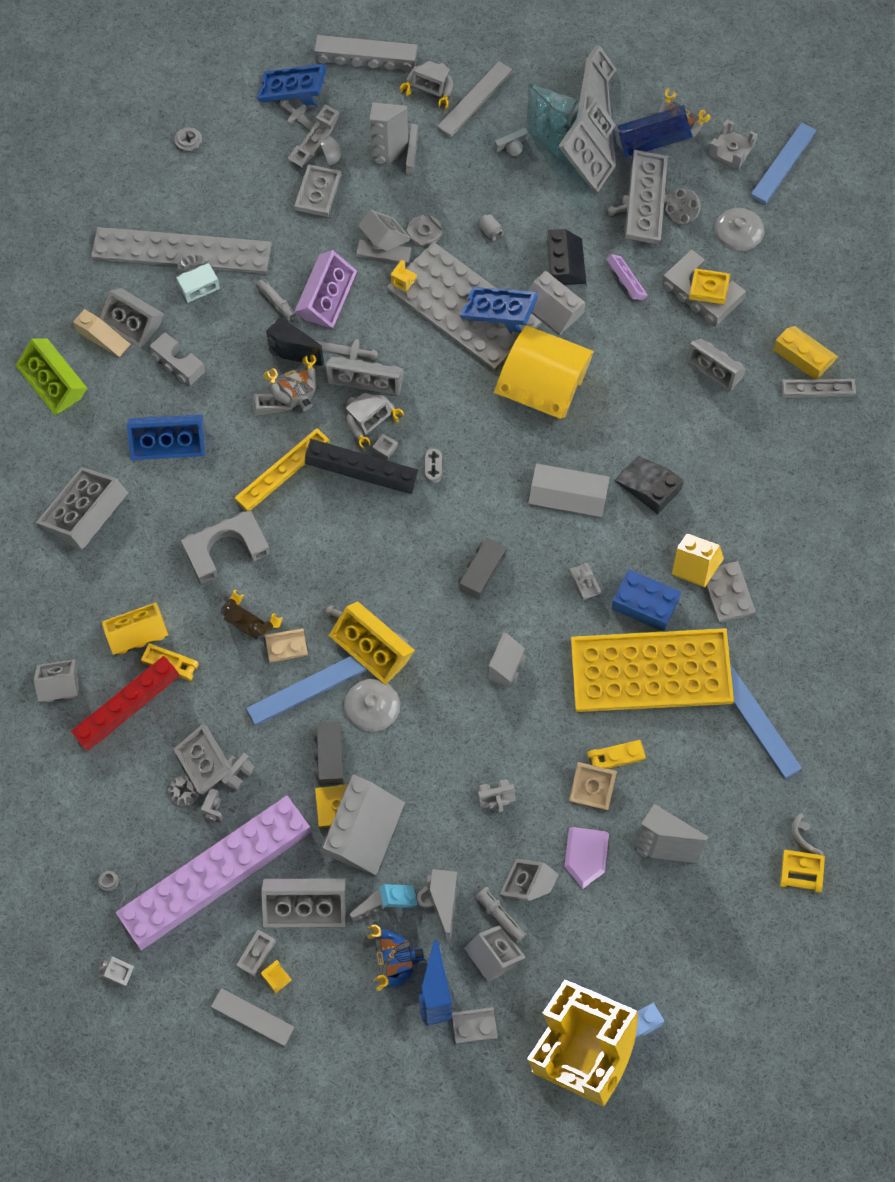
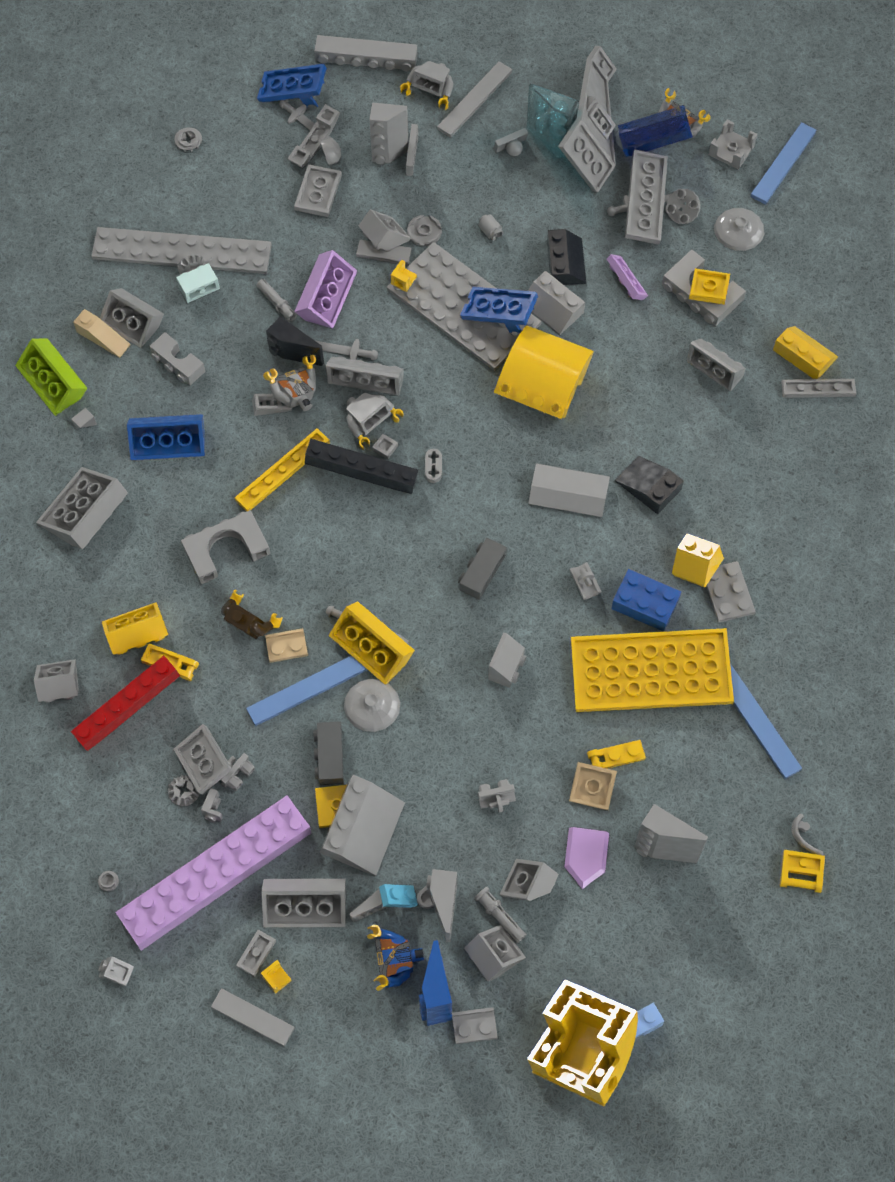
none -> light grey slope [71,408,97,429]

